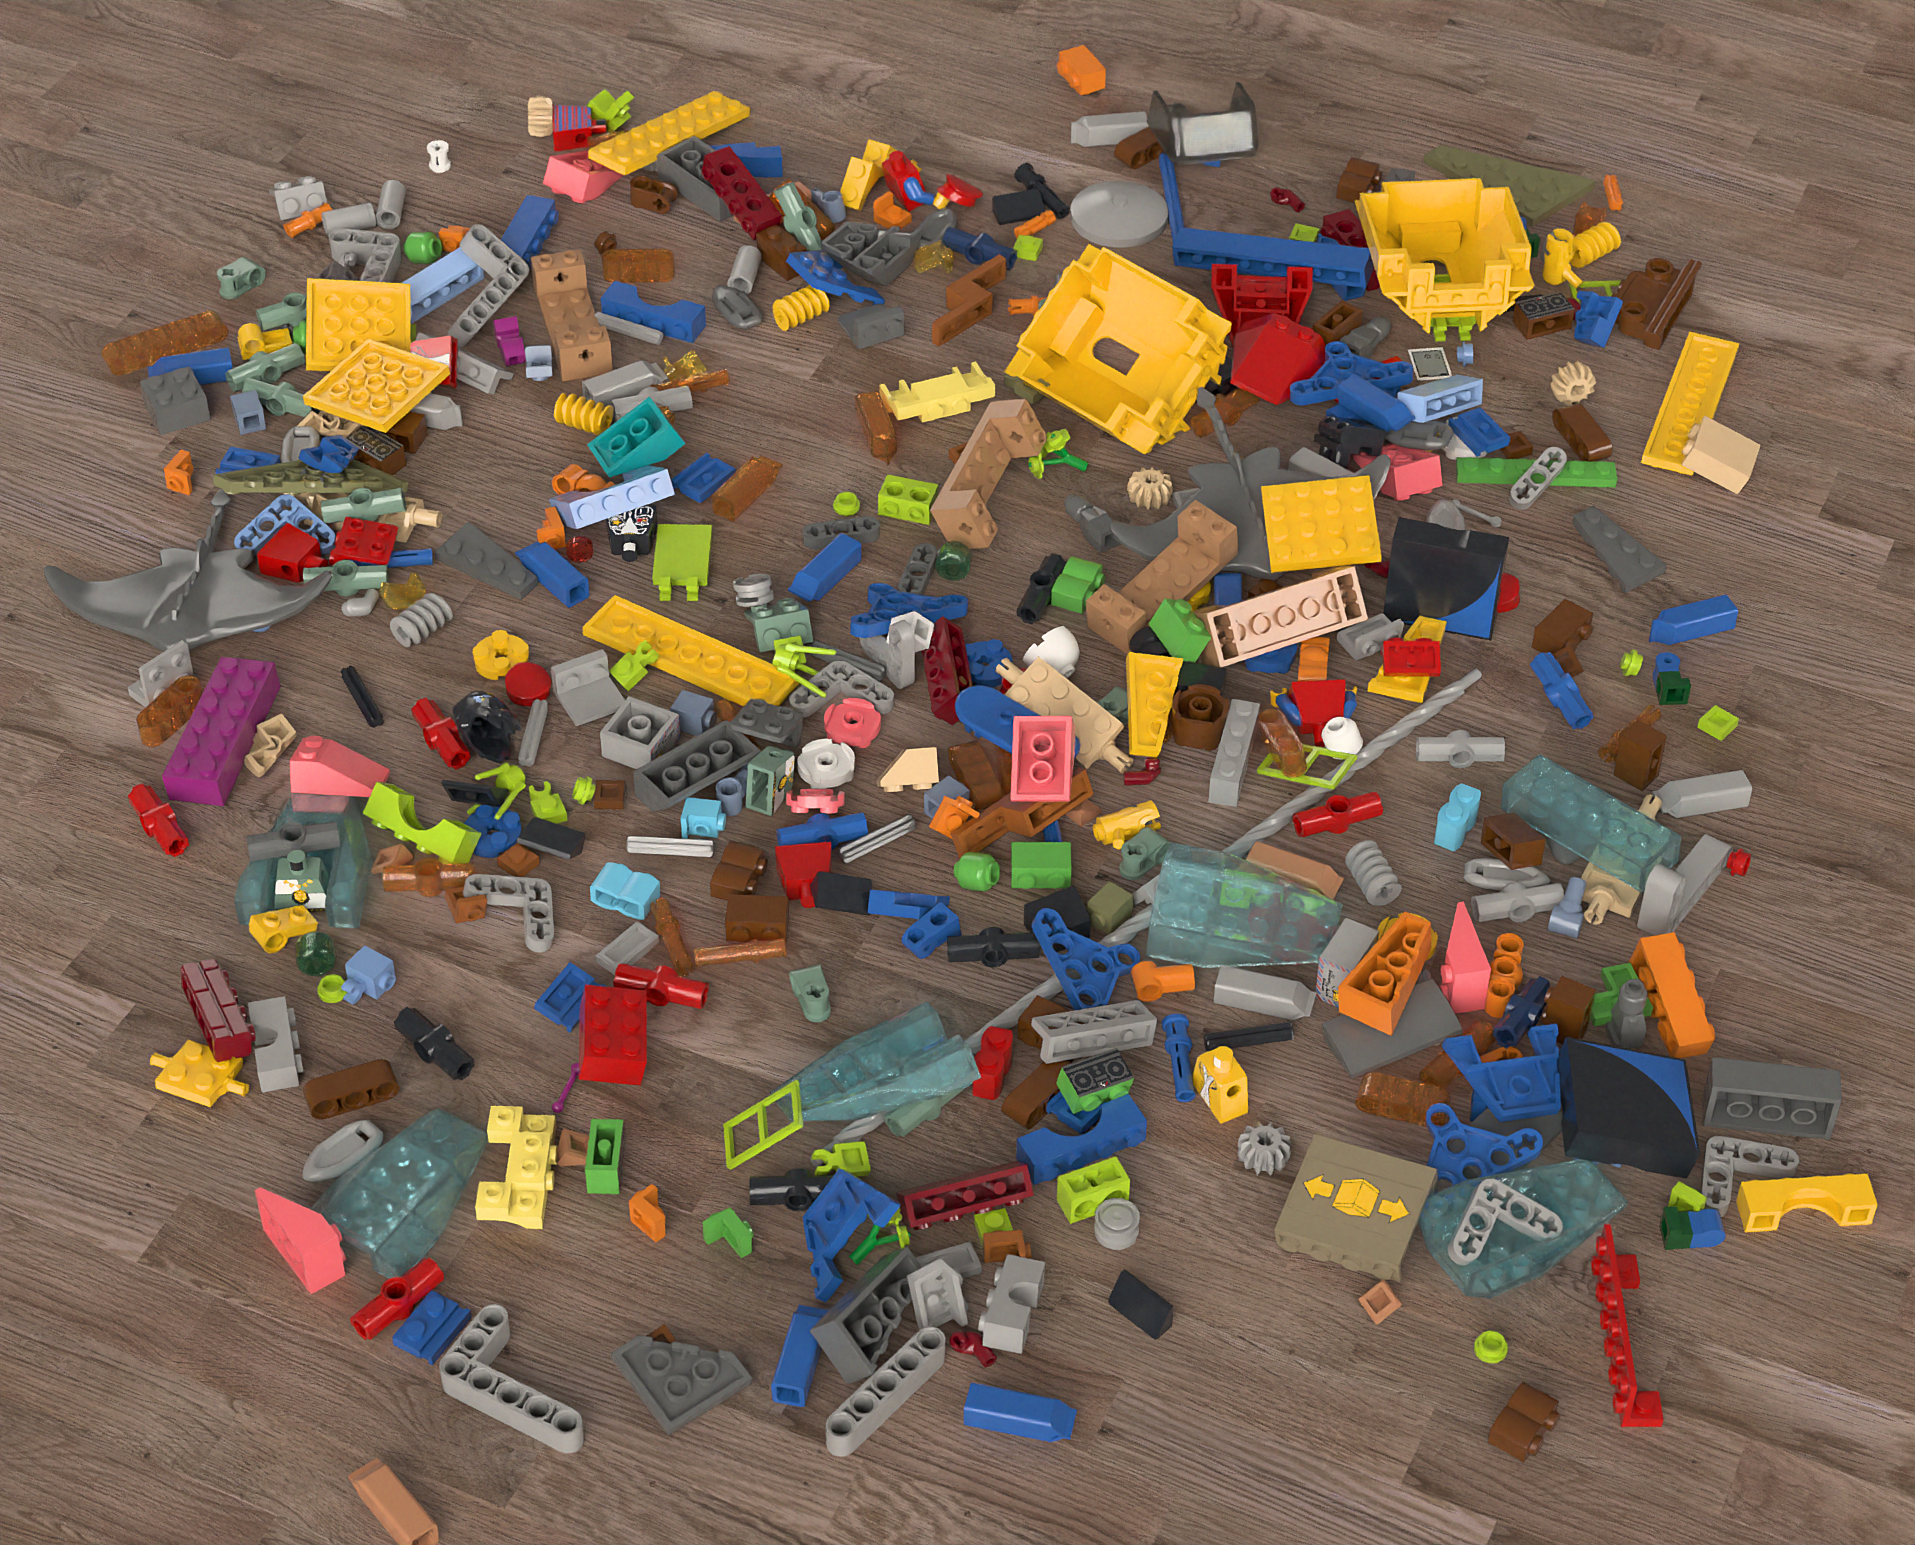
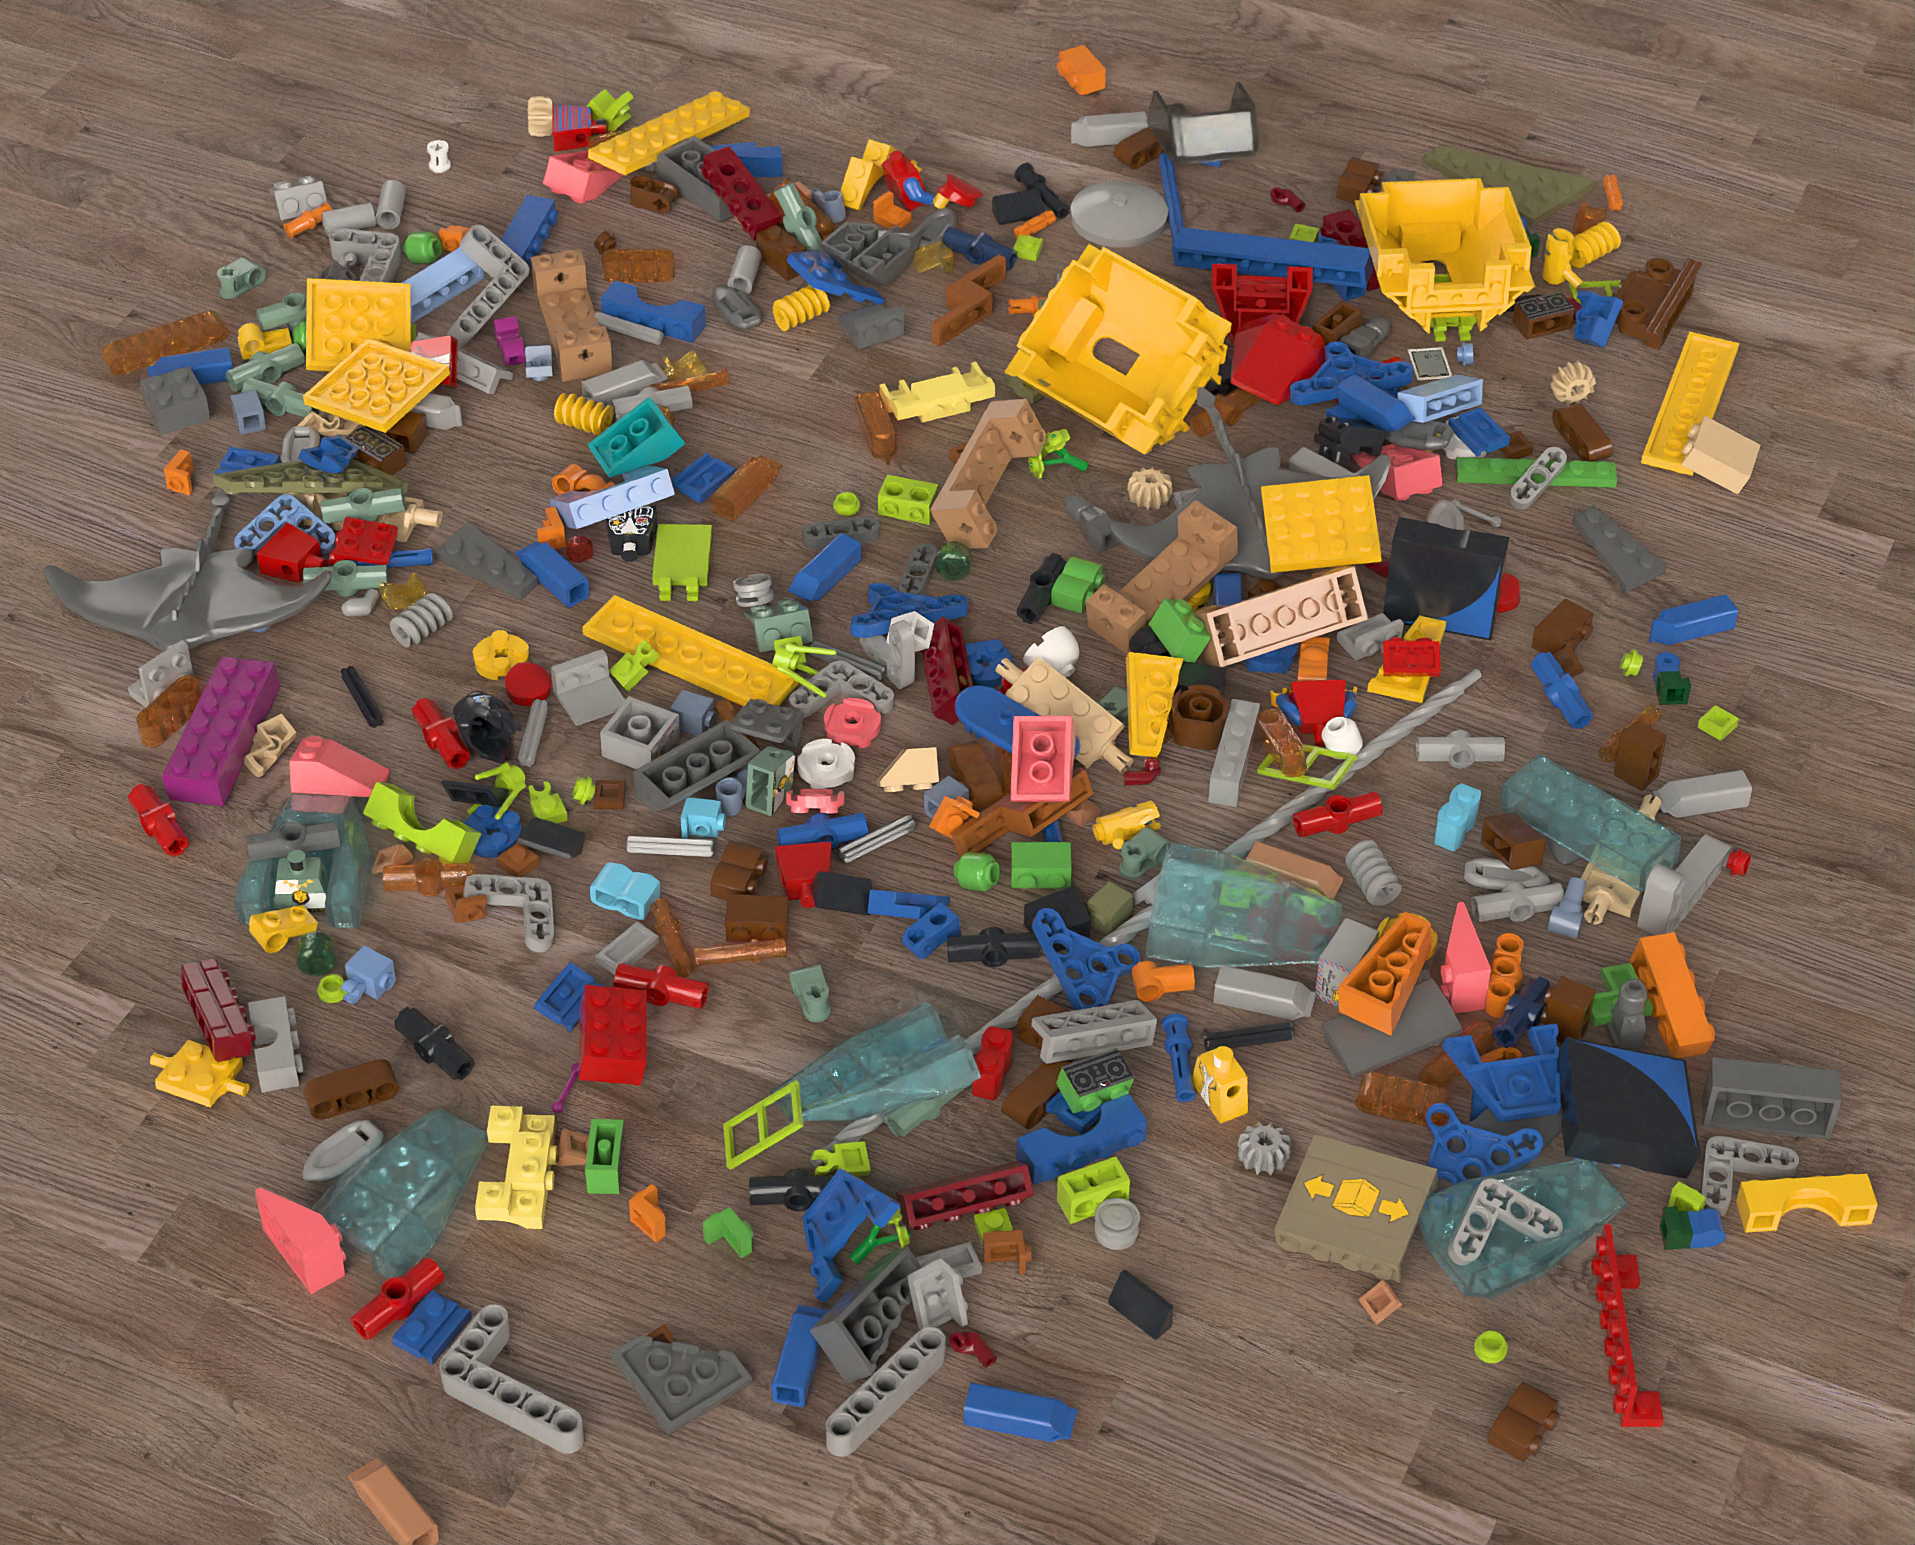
light grey arch [979,1254,1046,1354] -> none

